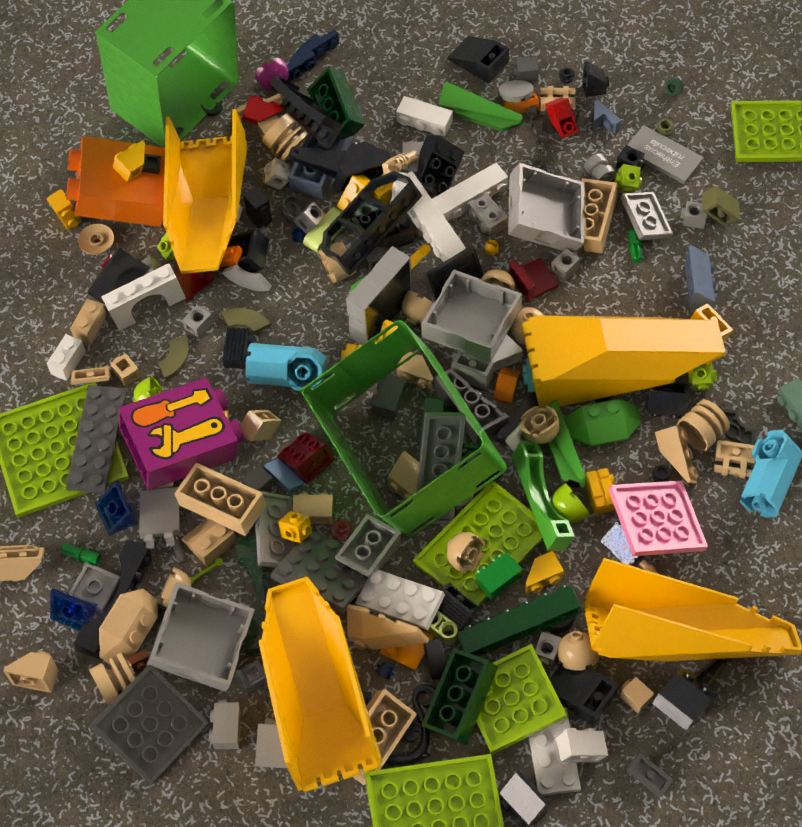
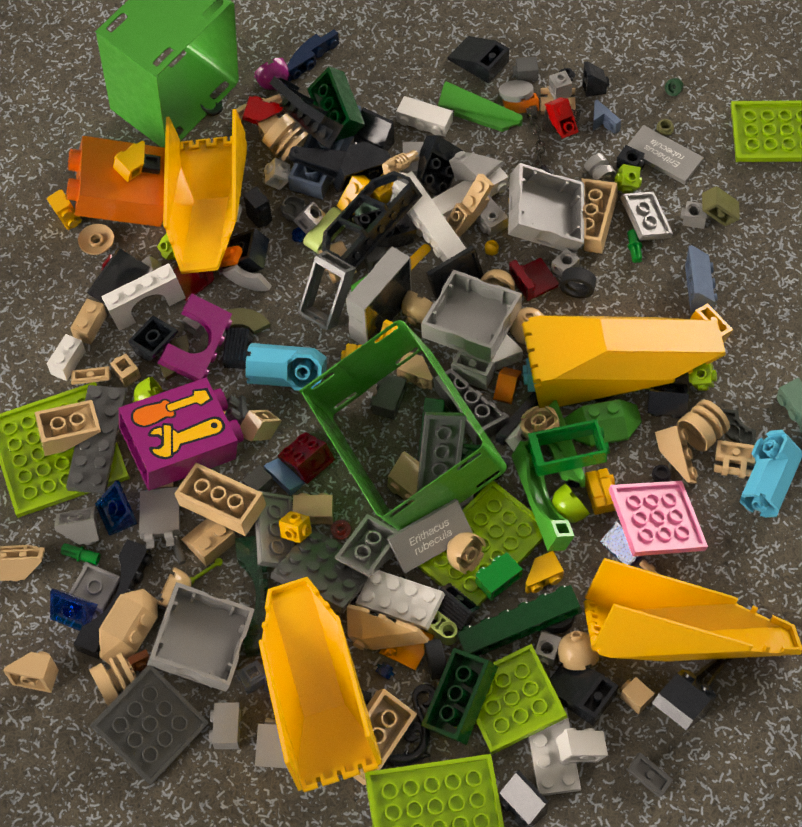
none -> tan slope [35,400,101,456]
none -> light grey slope [54,506,100,545]
none -> black slope [128,315,179,362]
none -> magenta arch [158,294,232,381]
none -> dark grey hips [225,395,249,424]
none -> dark grey window [298,251,356,330]
none -> black slope [353,107,395,151]
none -> light grey tile [387,499,472,573]
none -> tan slope [447,174,494,237]
none -> light grey slope [449,151,504,182]
none -> green window [528,419,610,477]
none -> light grey brick [548,71,572,100]
none -> black tyre [560,267,597,299]

